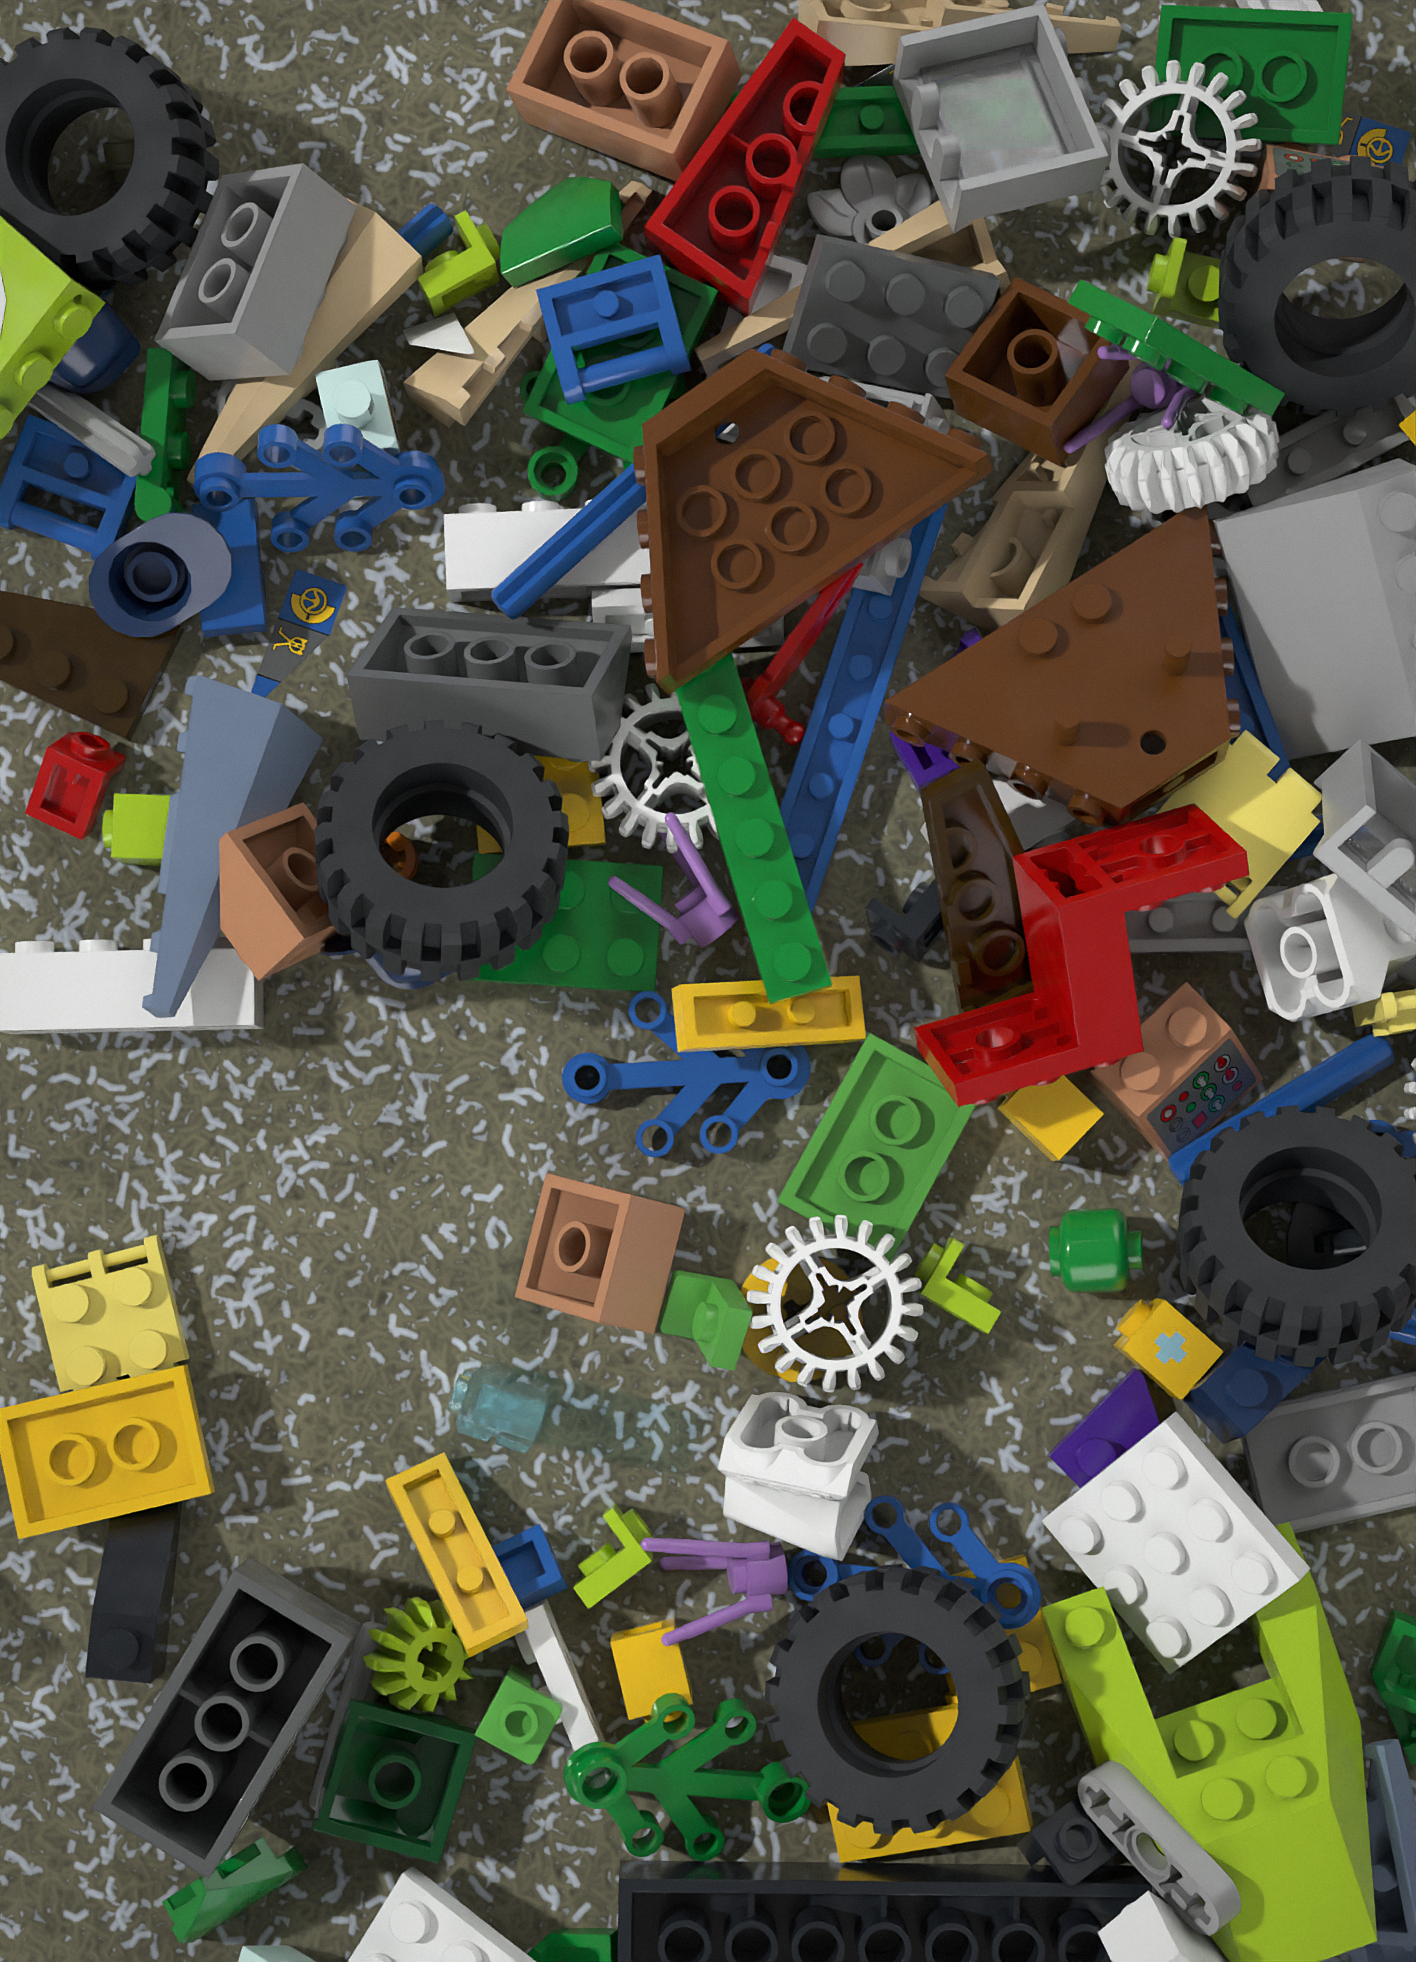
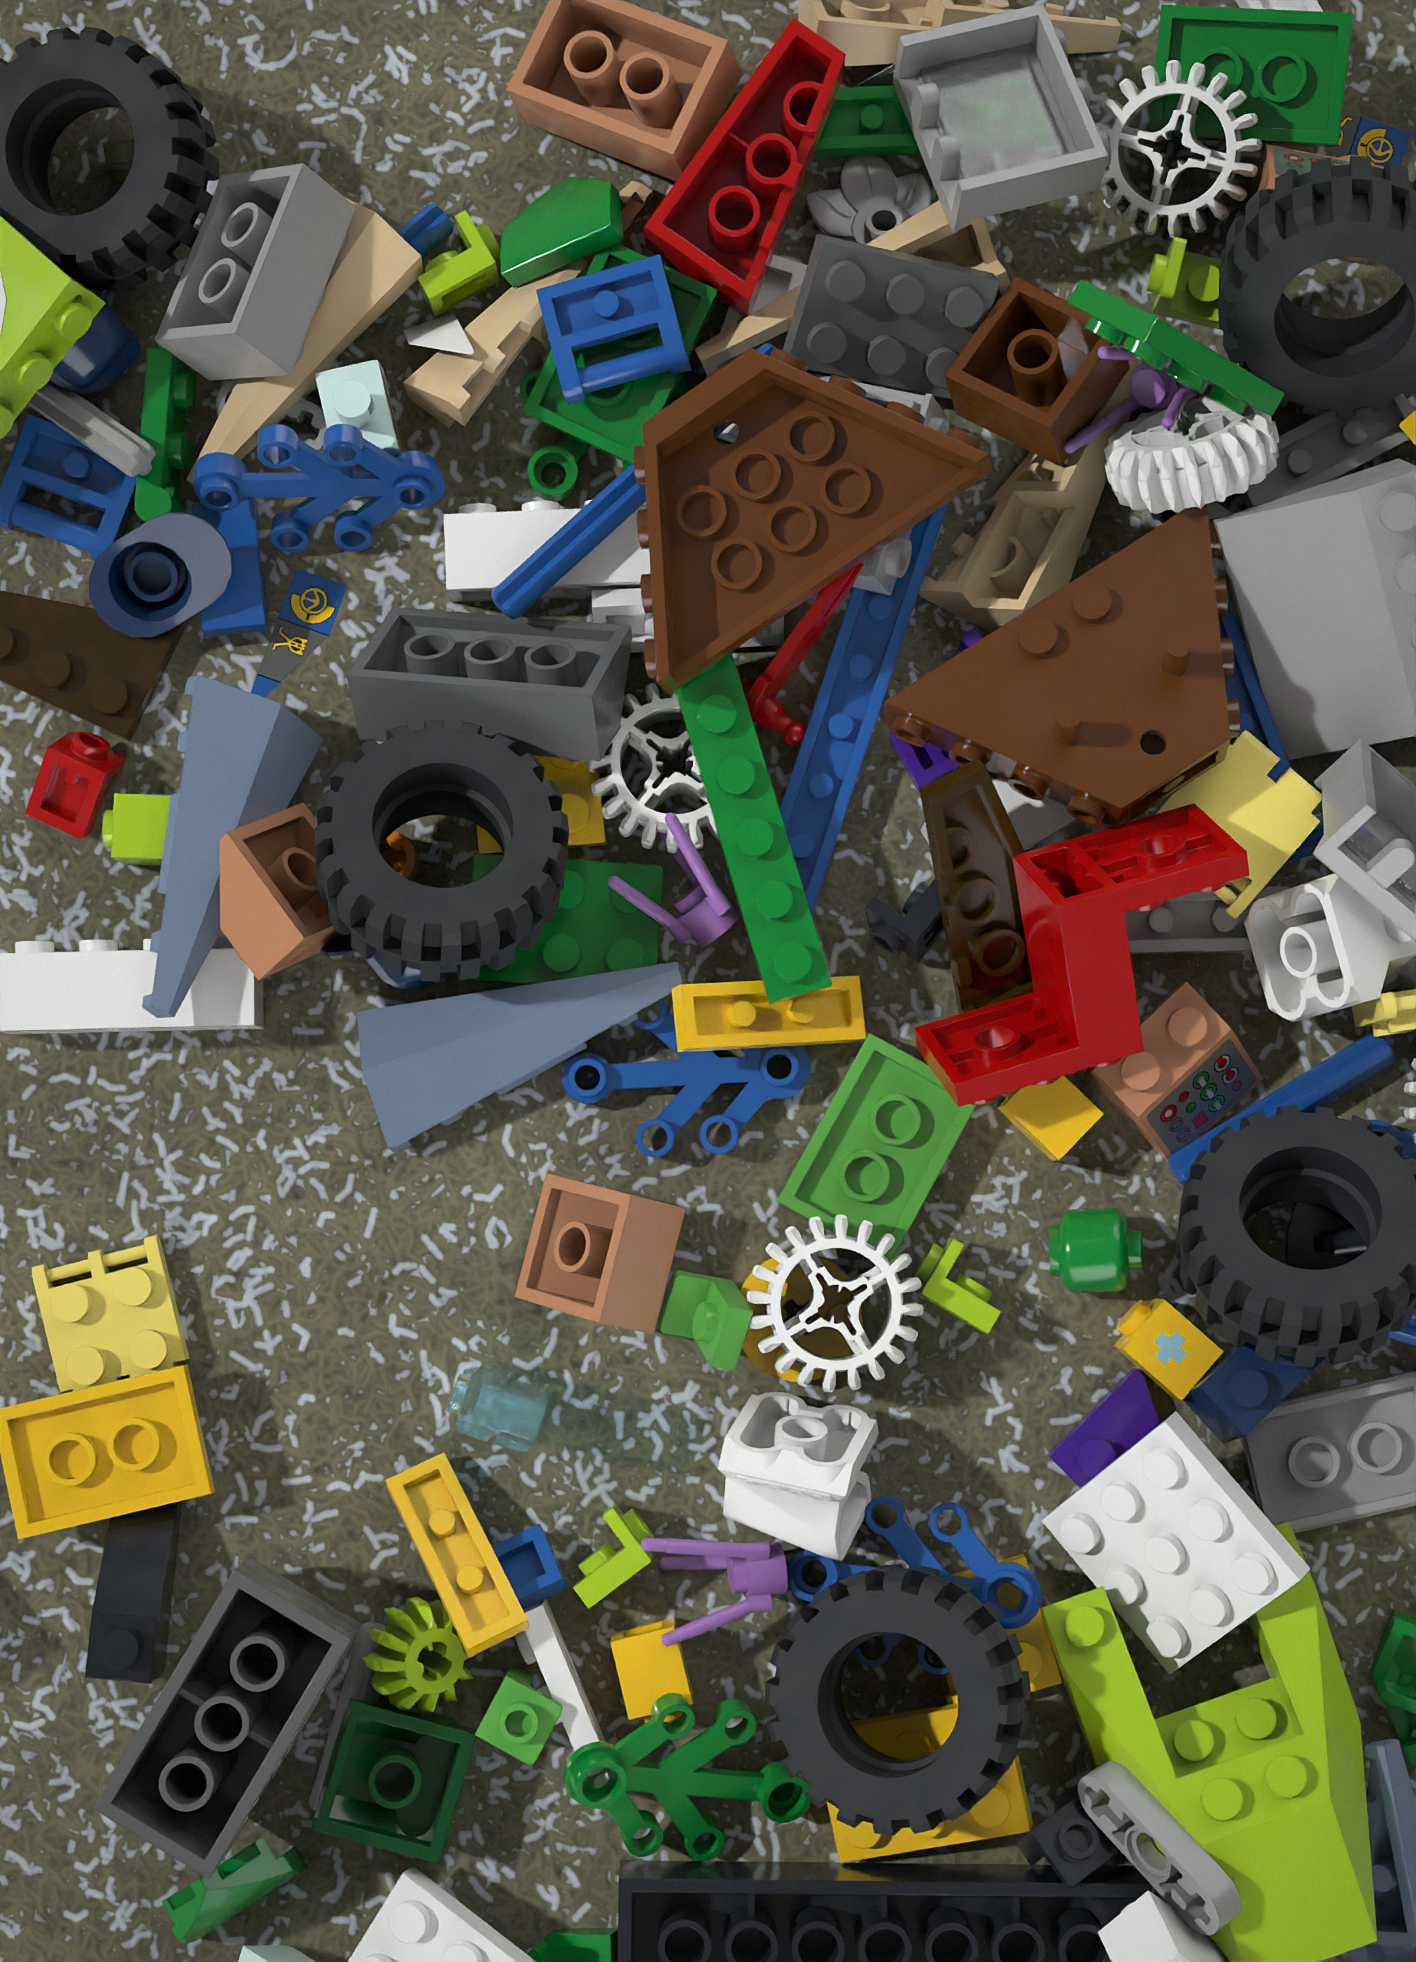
none -> sand blue wedge [357,962,686,1153]

